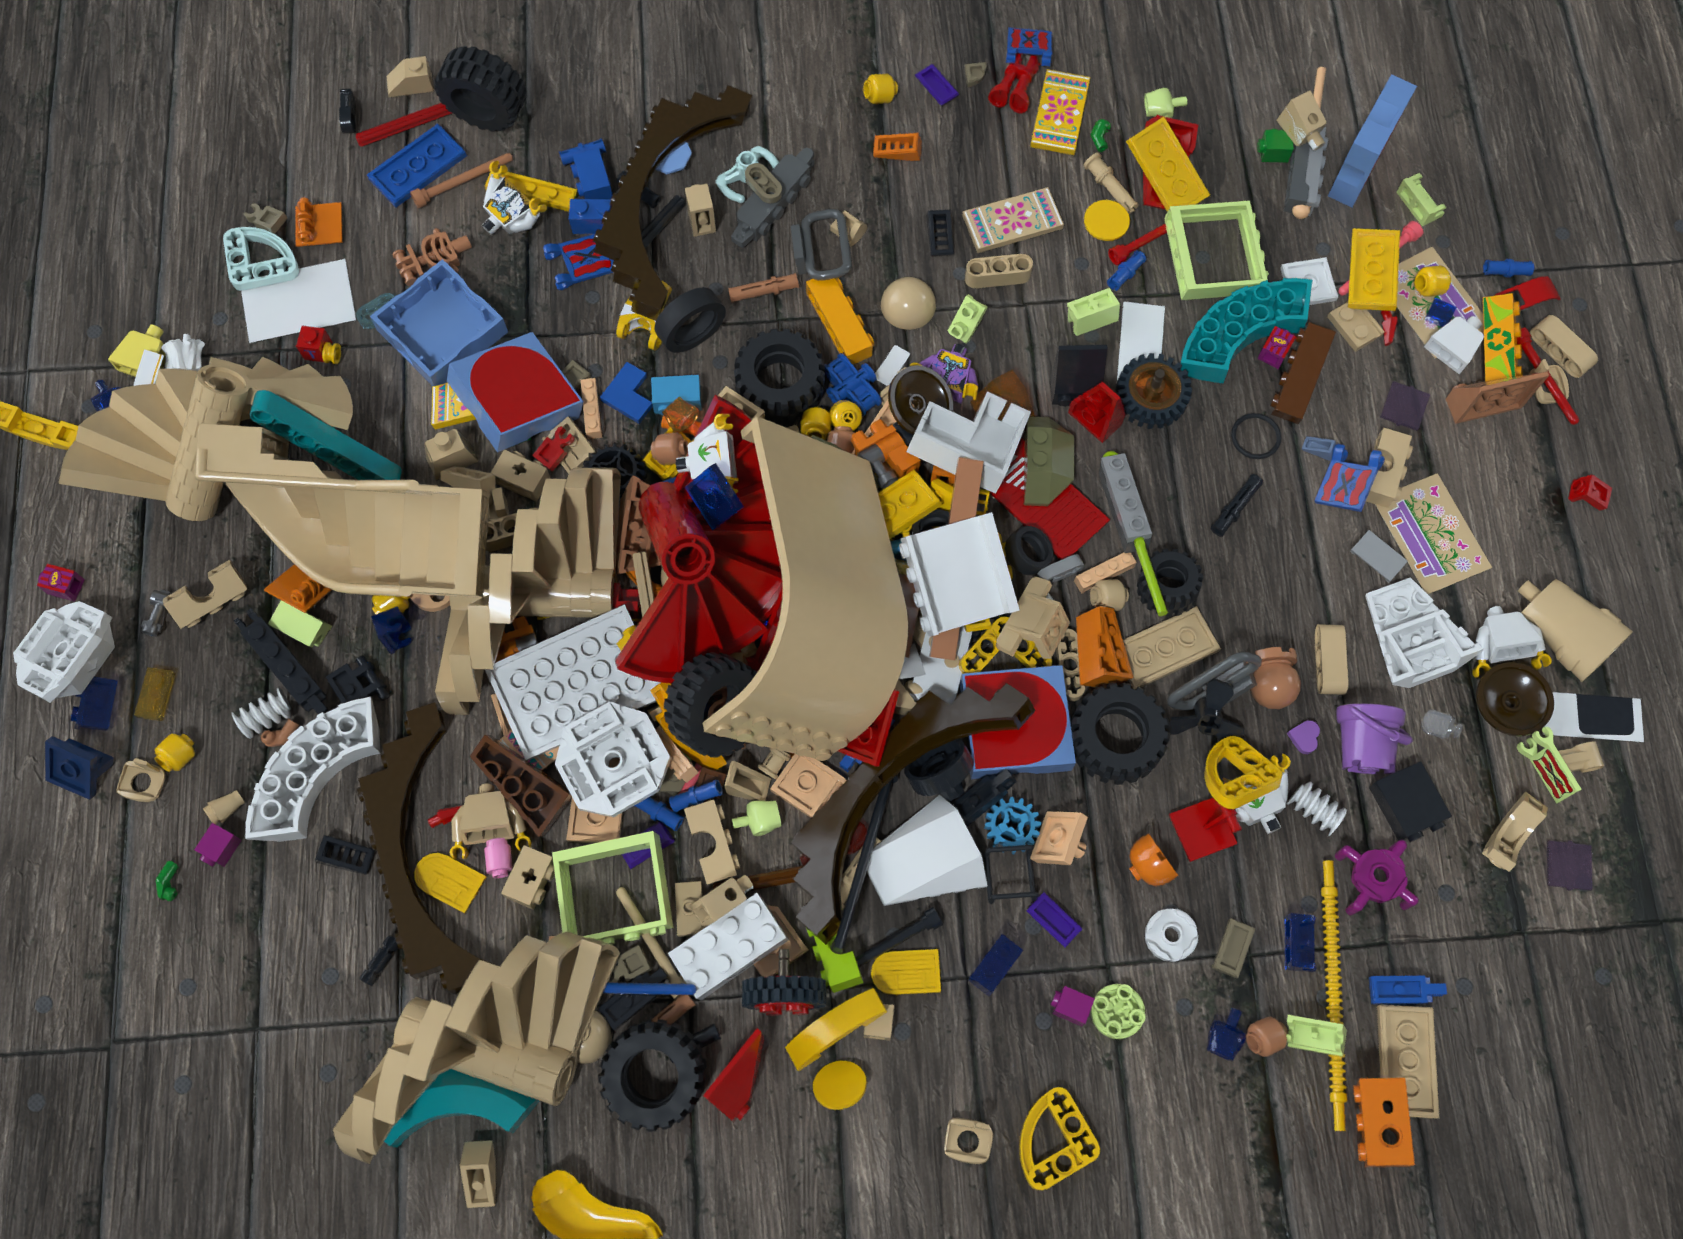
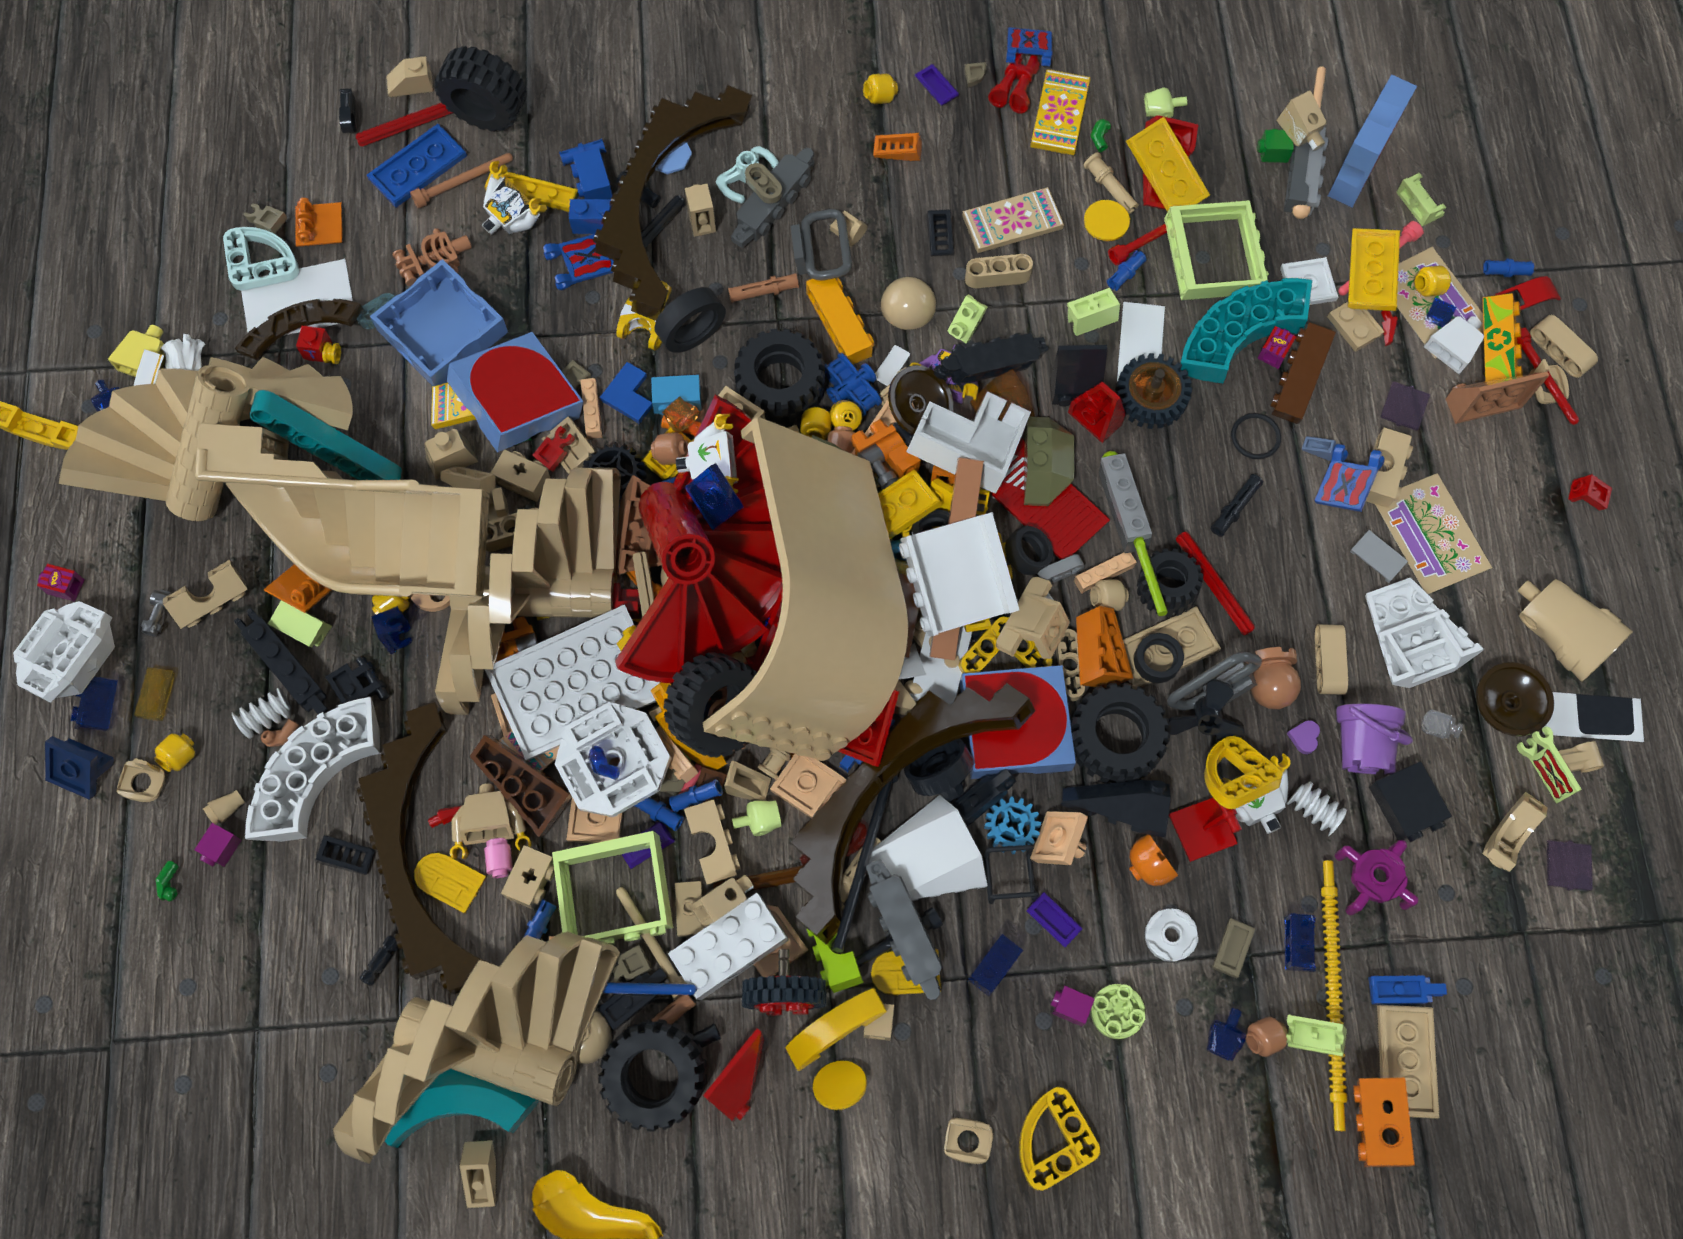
white torso [1472,606,1552,678] -> none
none -> dark brown tile [235,299,364,360]
none -> blue pin [523,899,557,940]
none -> clear blue arm [588,746,621,780]
none -> dark grey hinge [866,859,942,1000]
none -> black hinge [934,333,1049,385]
none -> black wedge [1062,780,1171,837]
none -> black tyre [1133,633,1184,684]
none -> red axle [1176,531,1255,635]

